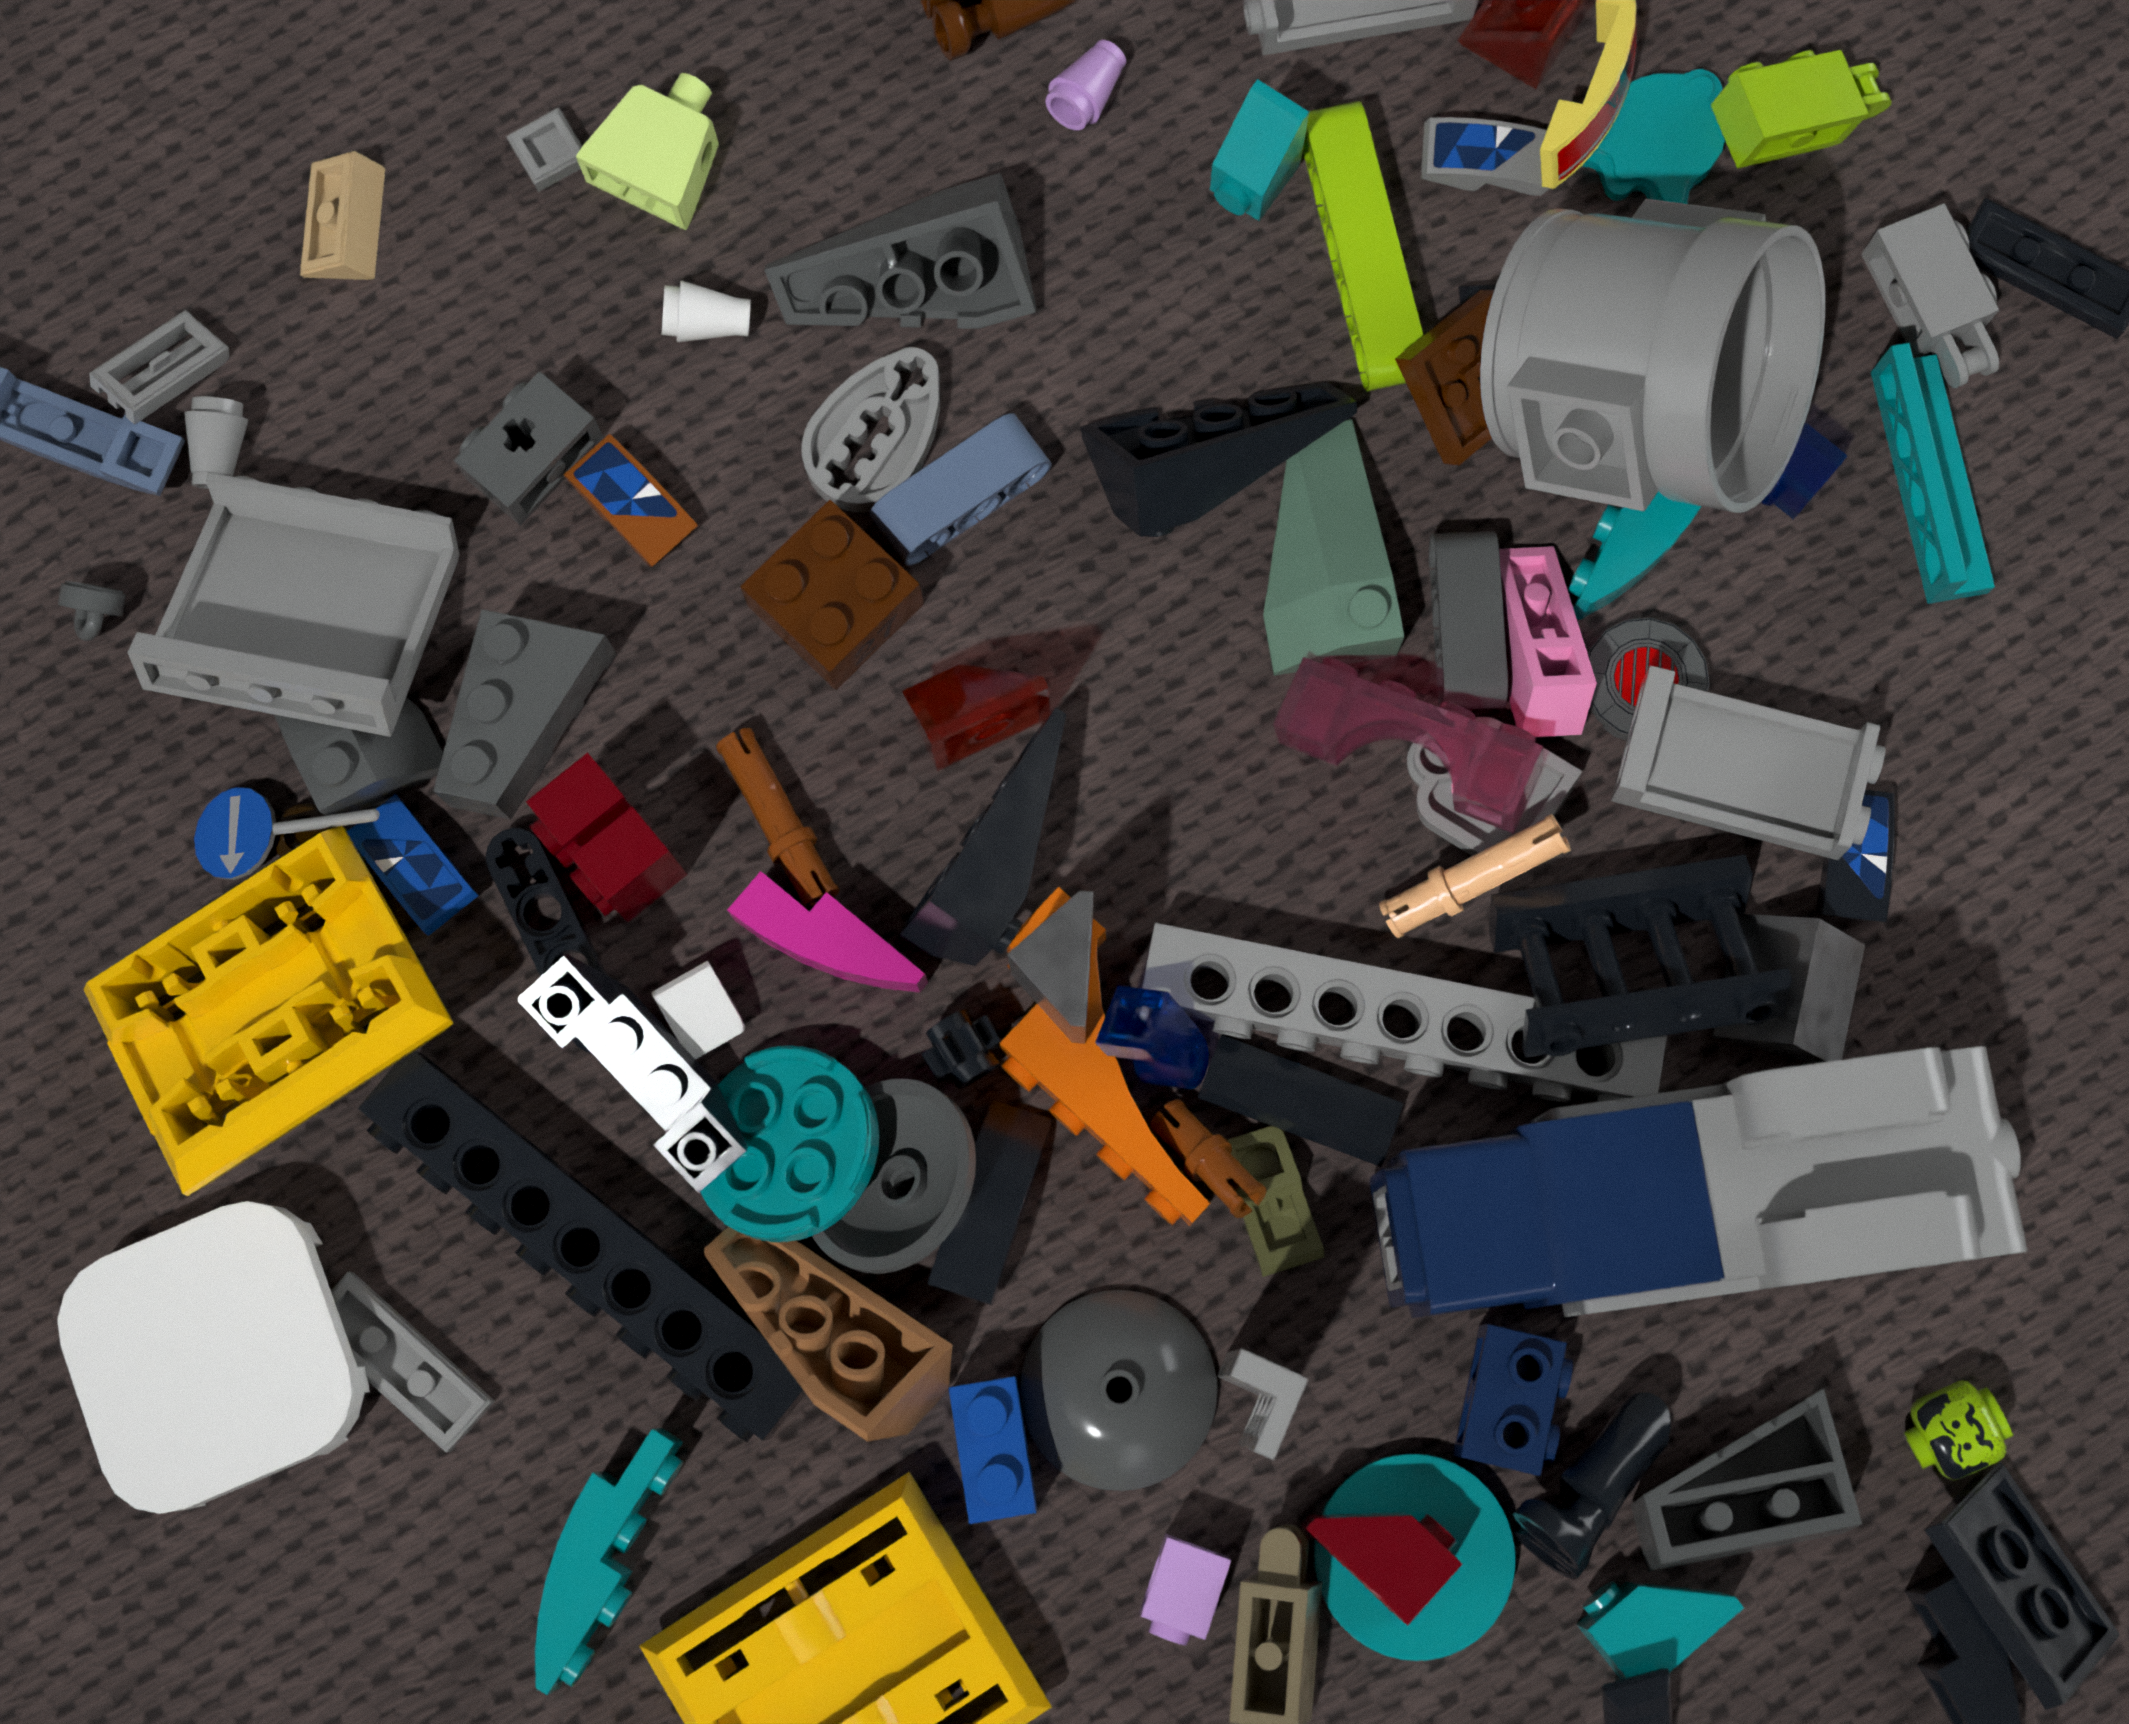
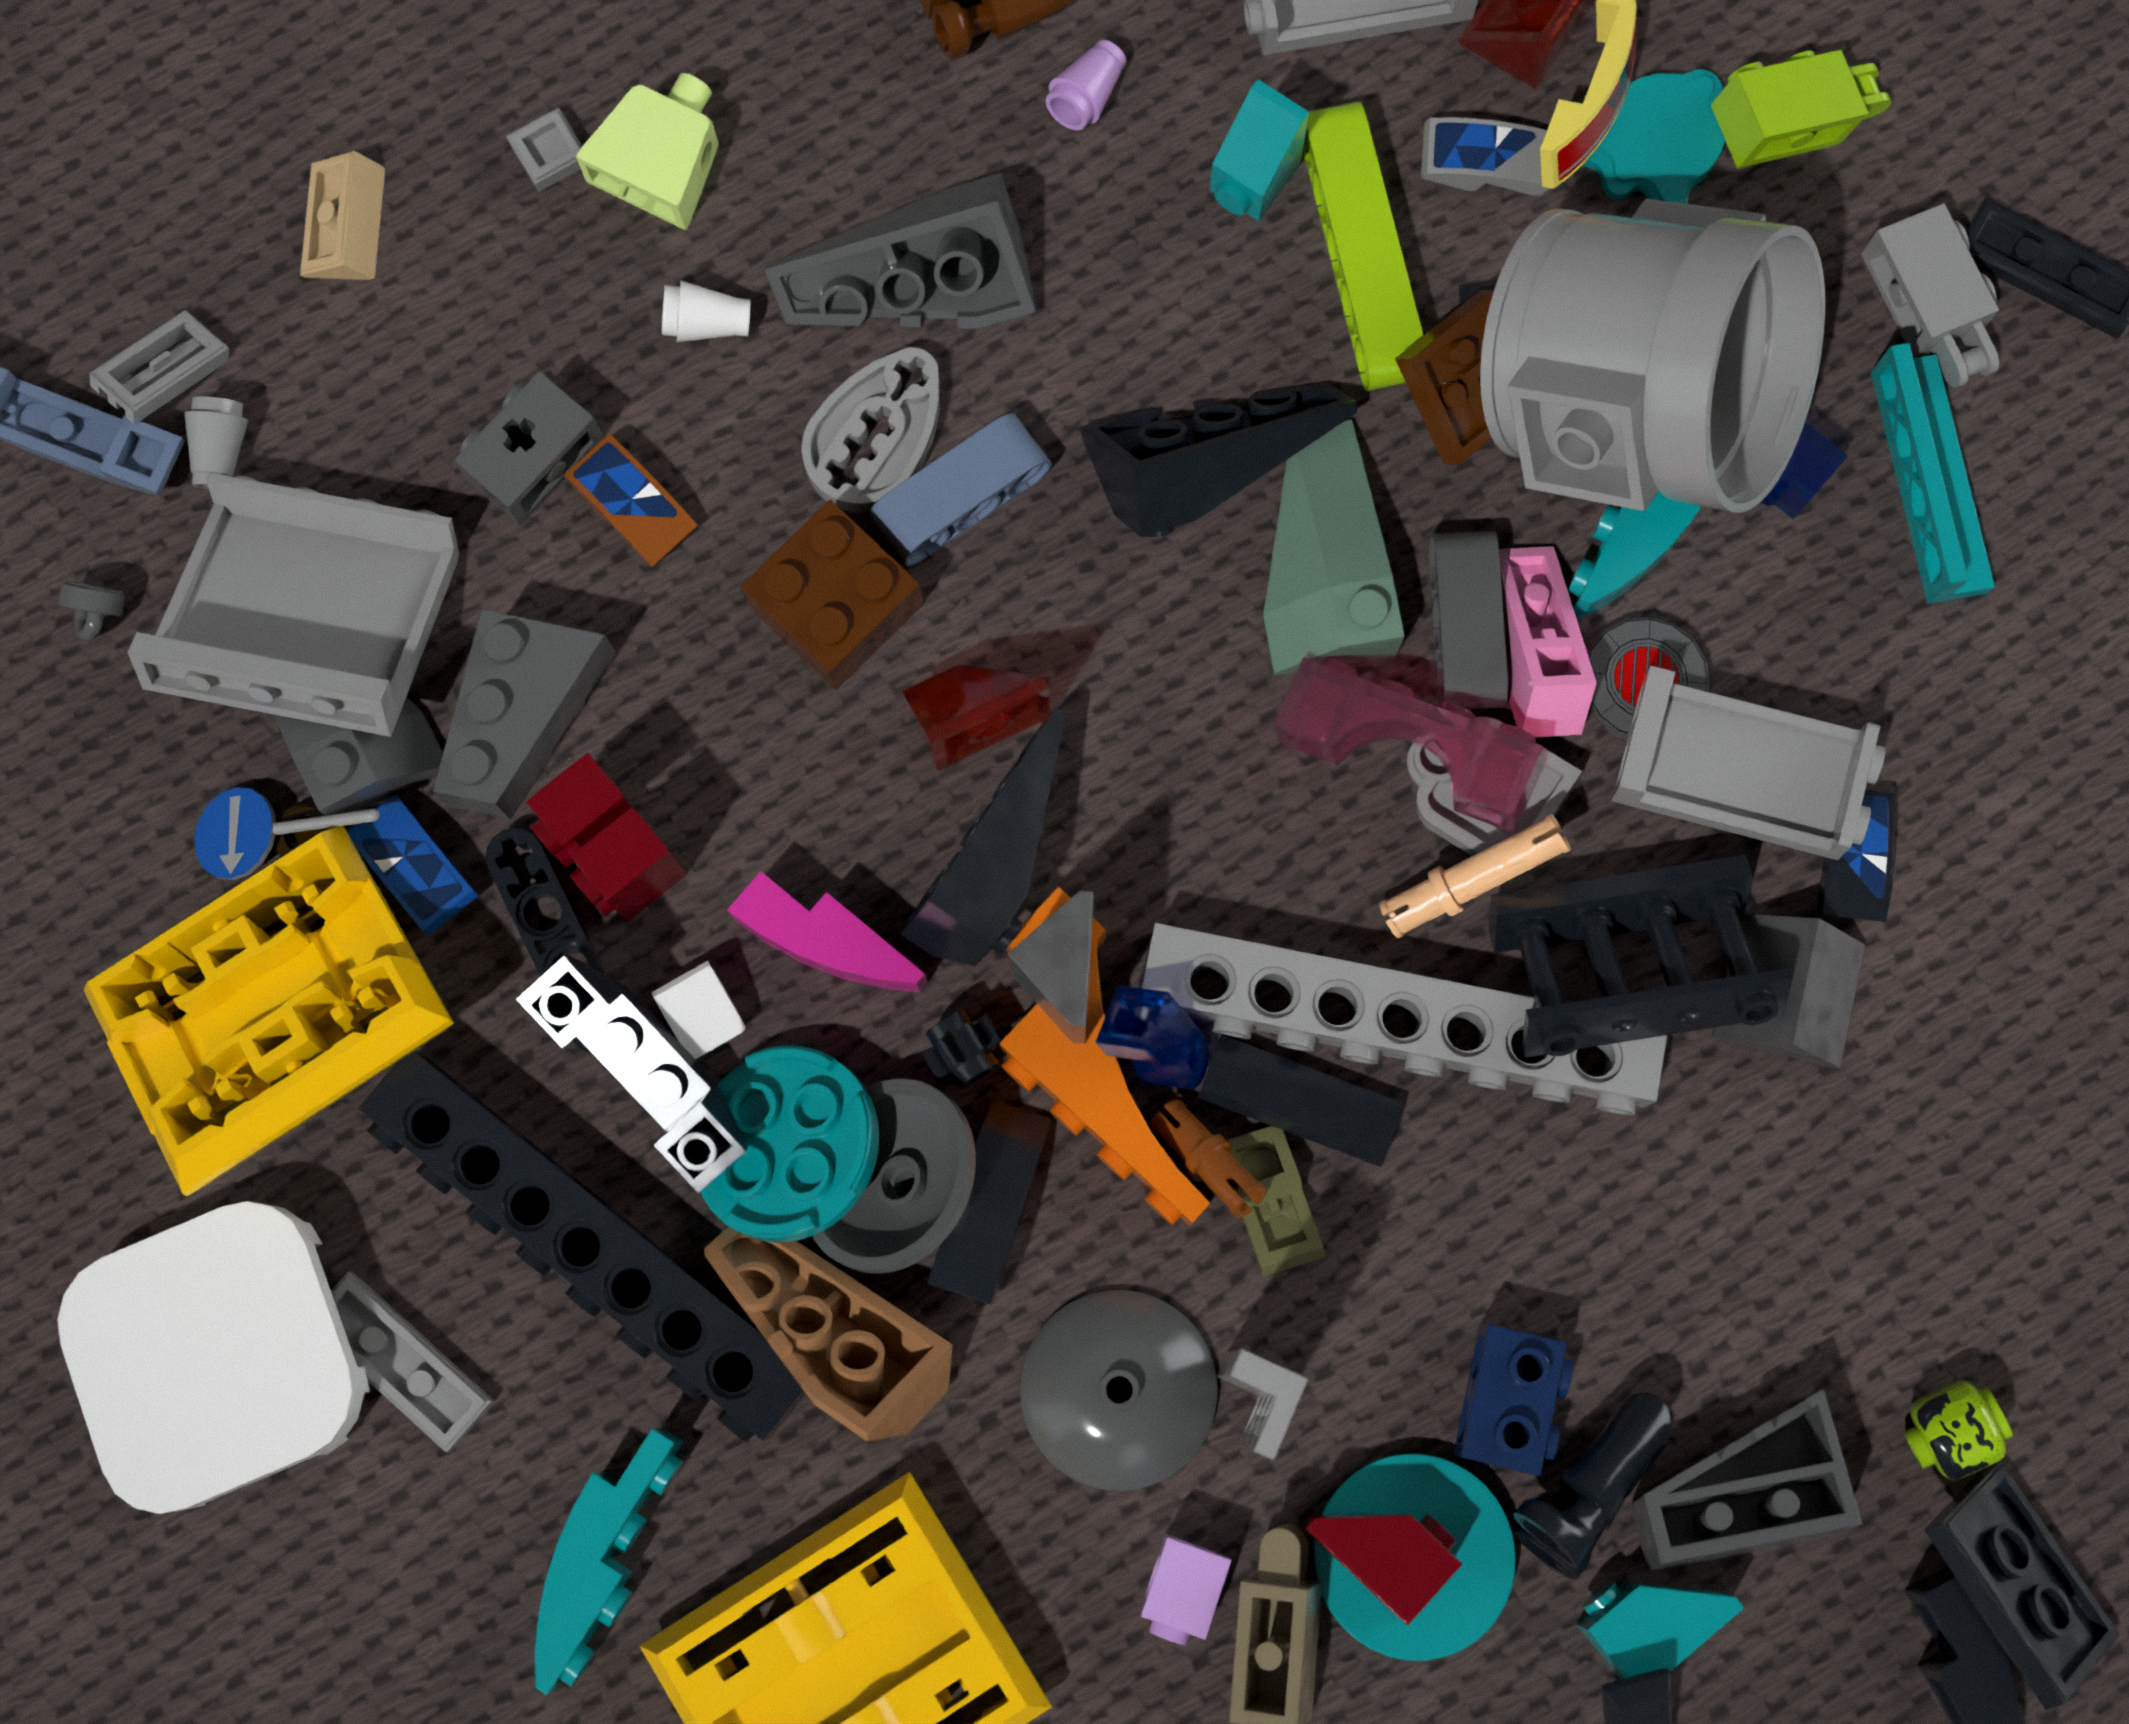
dark orange pin [716,728,840,910] -> none
blue brick [948,1376,1038,1524] -> none
piece [1370,1046,2028,1318] -> none

